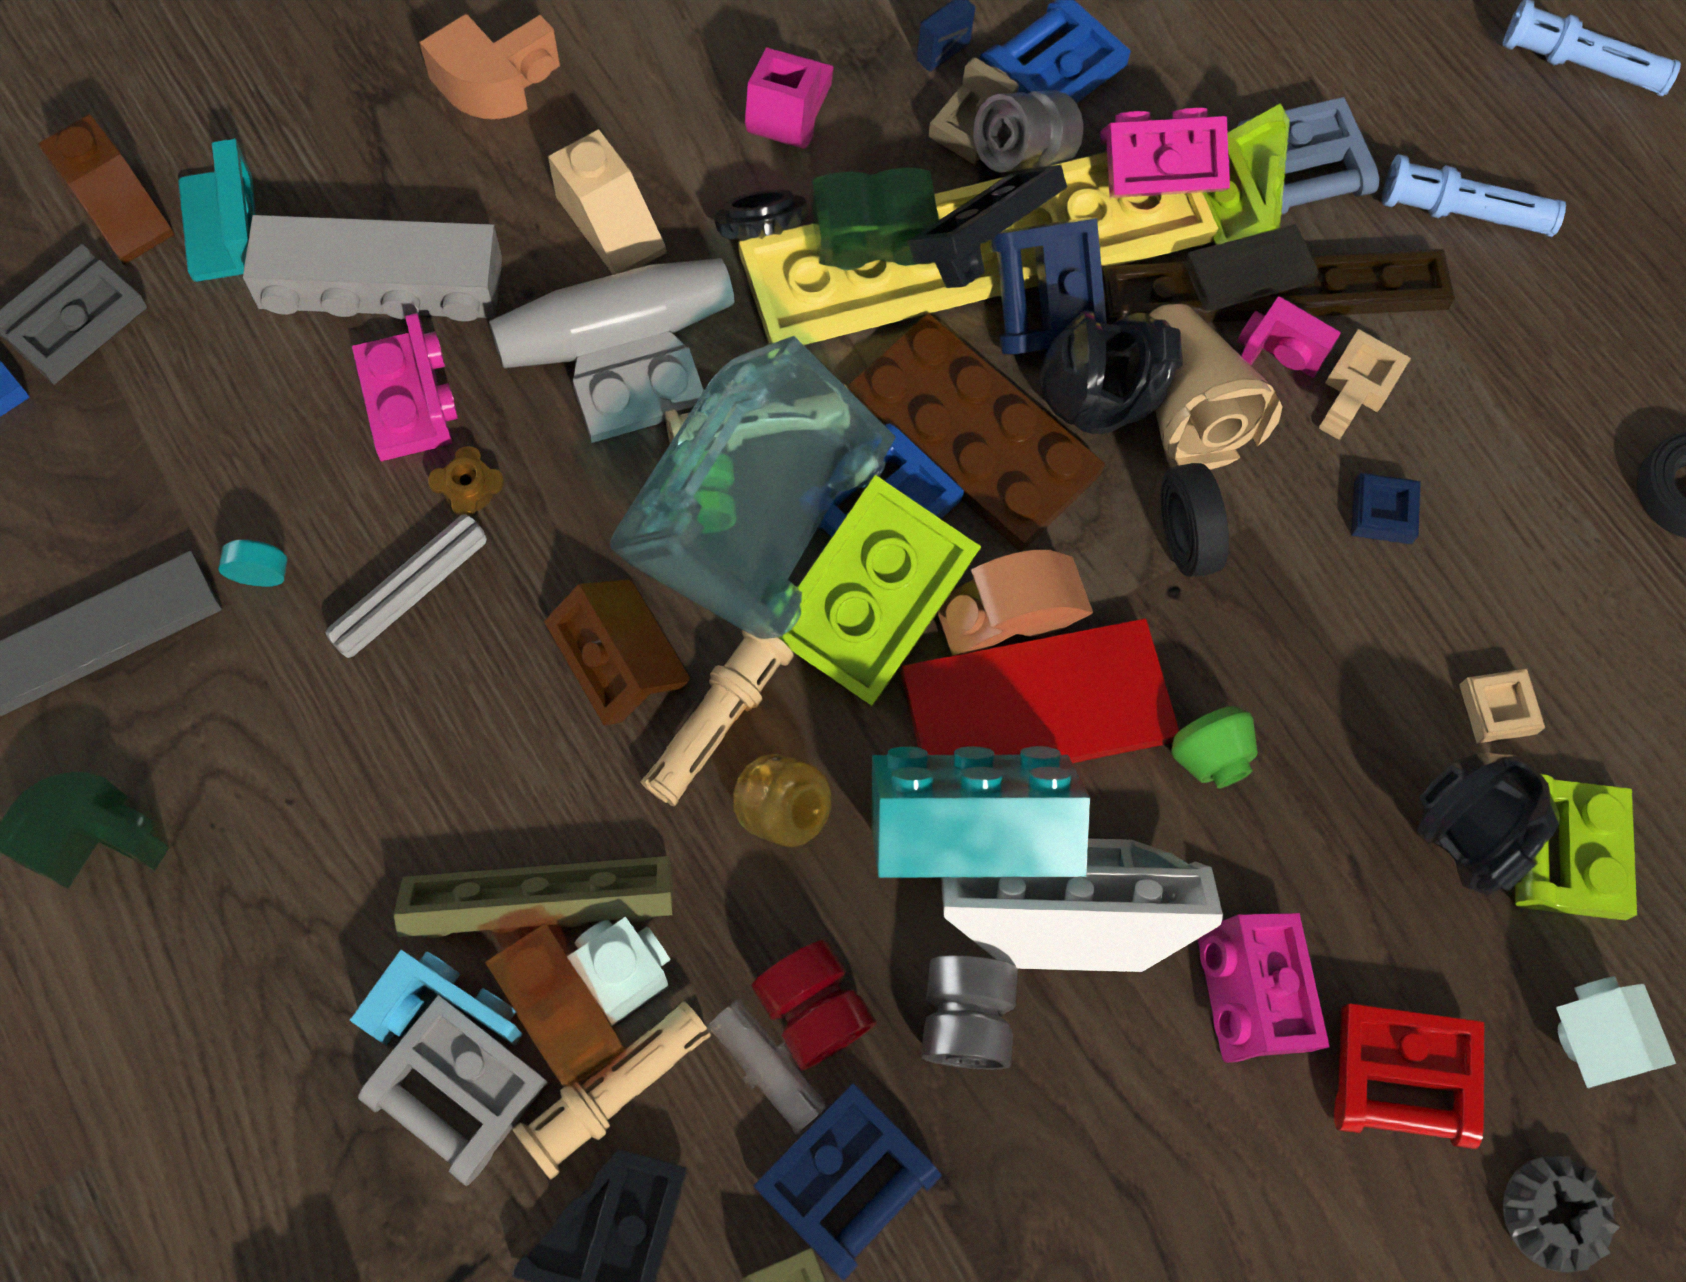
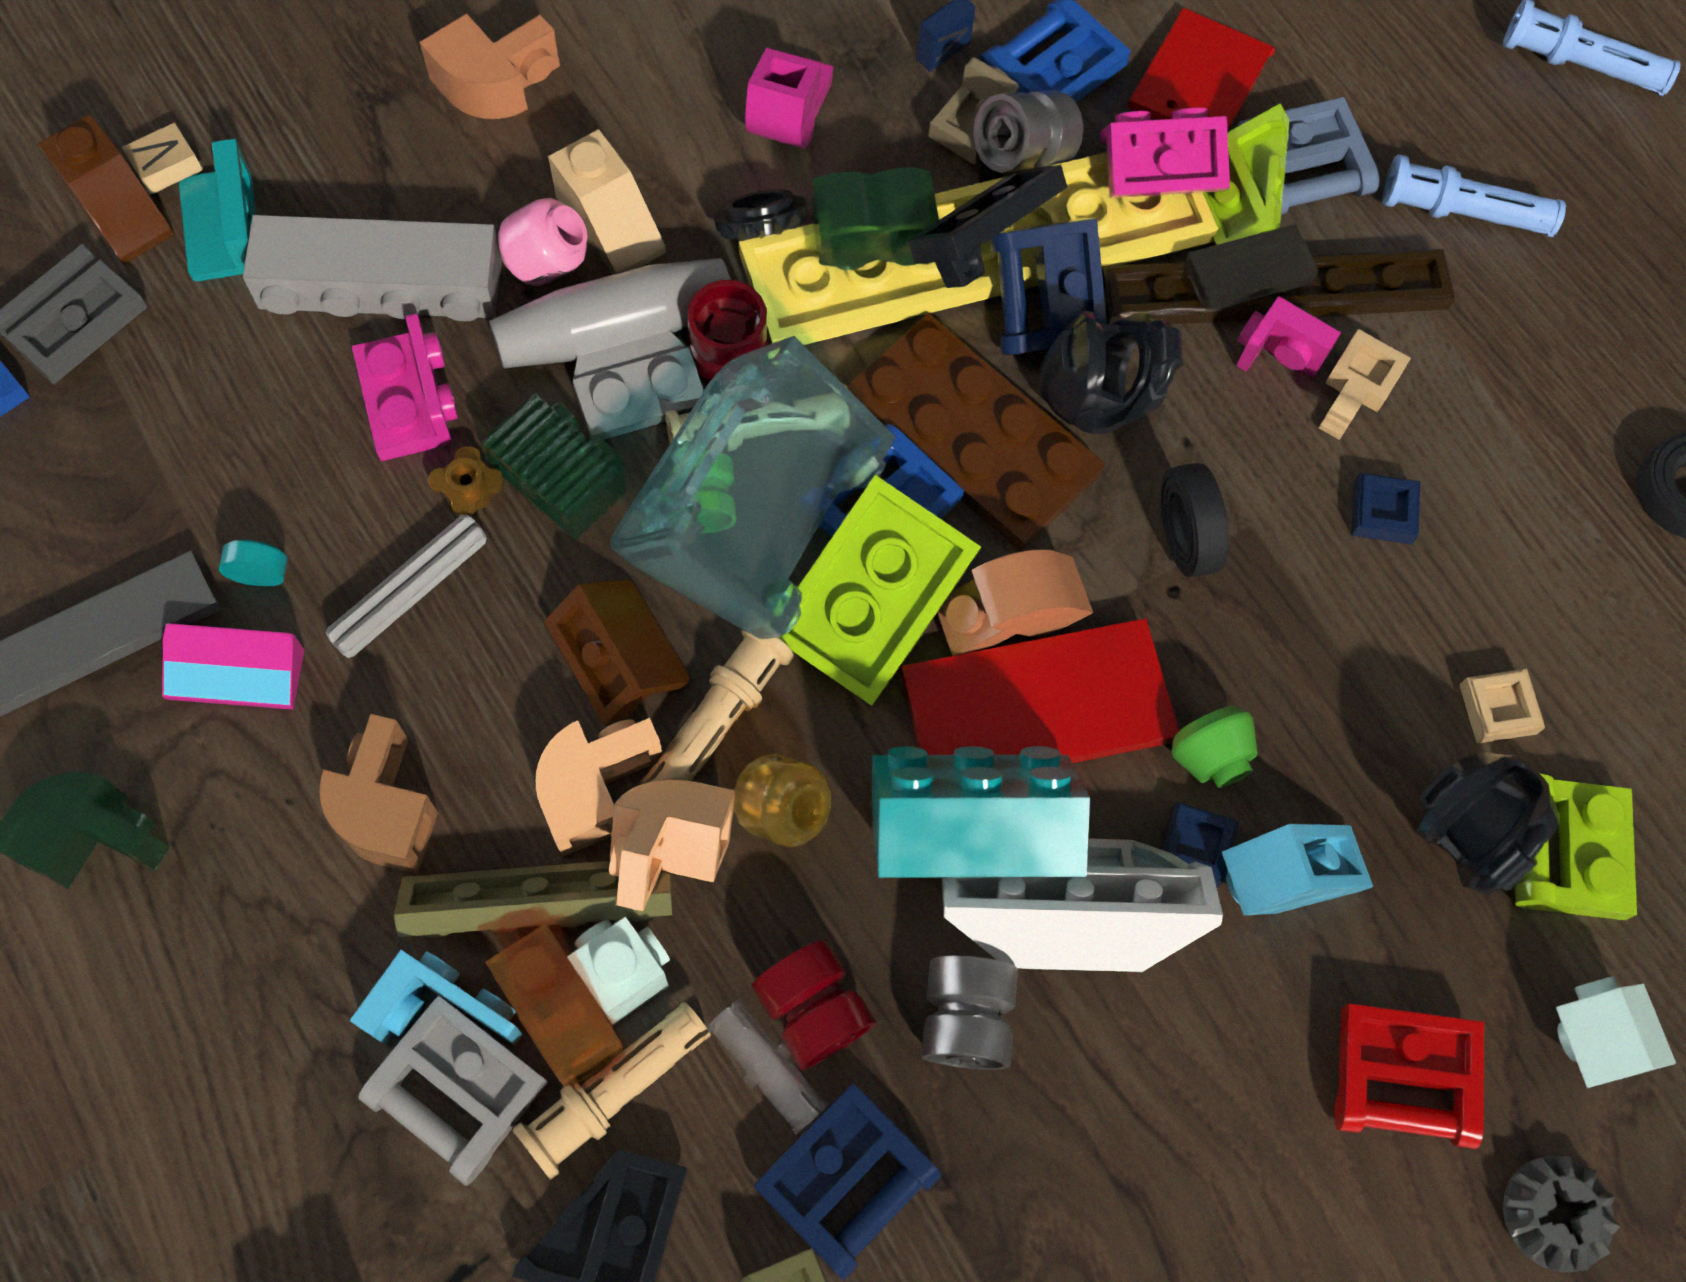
tan cone [1149,304,1282,470] -> none
dark pink bracket [1198,913,1330,1063] -> none
none -> tan tile [121,122,203,195]
none -> slope [162,624,305,710]
none -> medium nougat brick [320,714,438,874]
none -> clear green brick [480,393,626,540]
none -> bright pink head [498,198,587,286]
none -> light nougat brick [535,718,662,857]
none -> light nougat brick [609,780,736,911]
none -> dark red wheel [688,280,767,391]
none -> red container [1127,7,1275,133]
none -> dark blue tile [1160,801,1239,887]
none -> medium azure slope [1222,824,1373,915]

